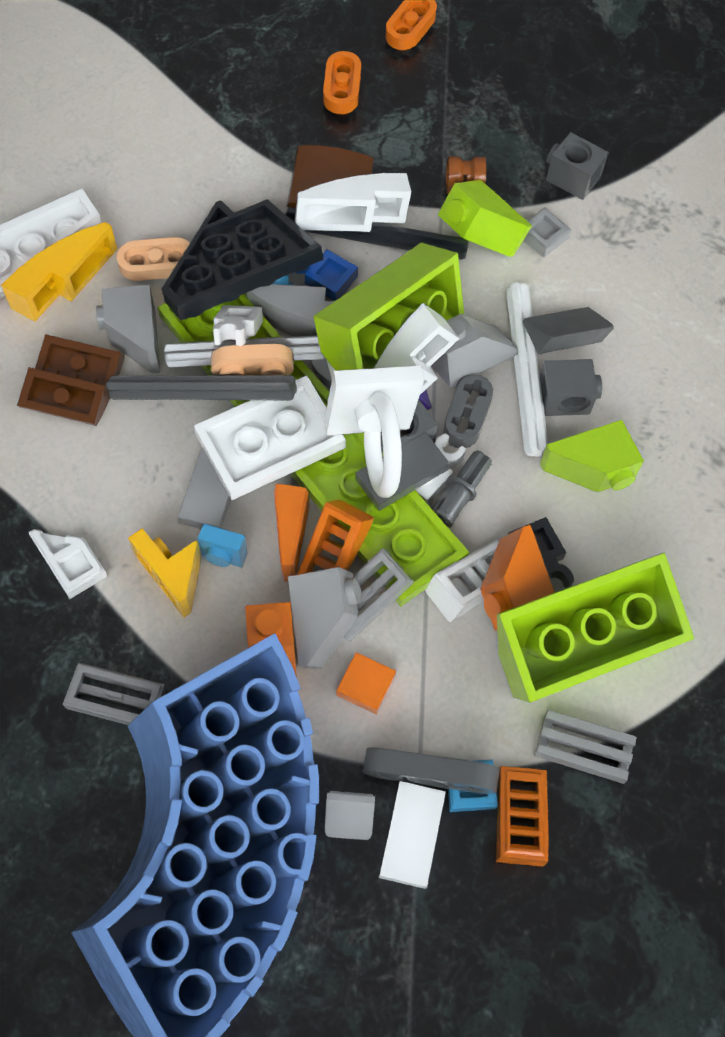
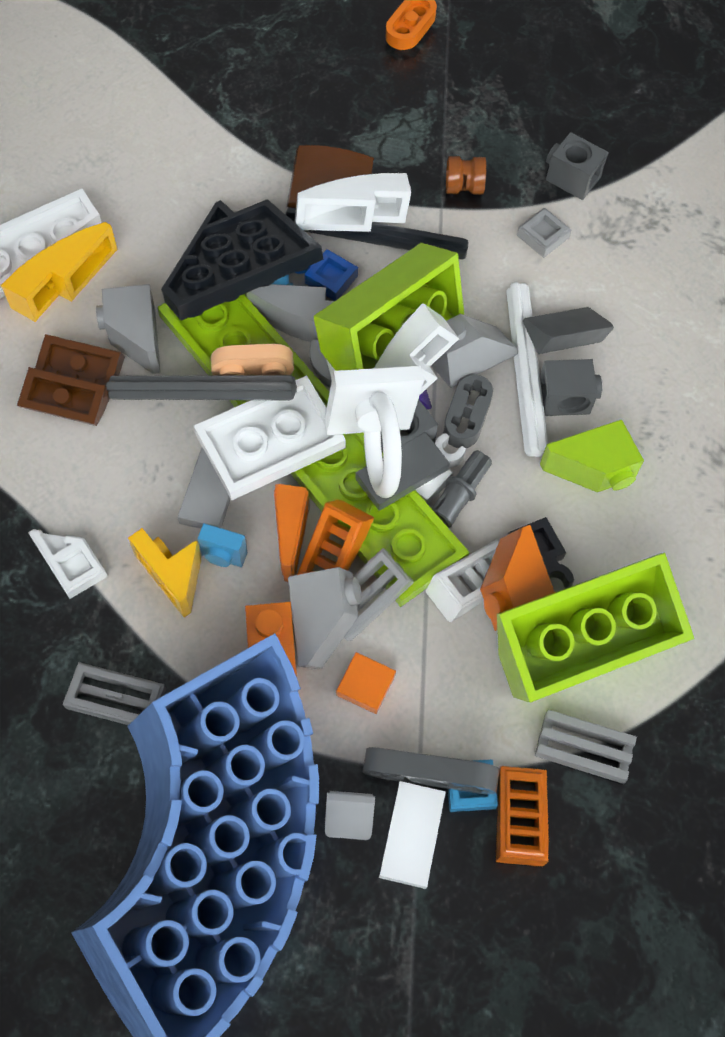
light nougat plate [116,237,190,281] -> none
light grey axle [164,335,325,367] -> none
white plate [213,305,263,346] -> none
orange plate [323,51,361,114] -> none
lime slope [438,180,532,257] -> none

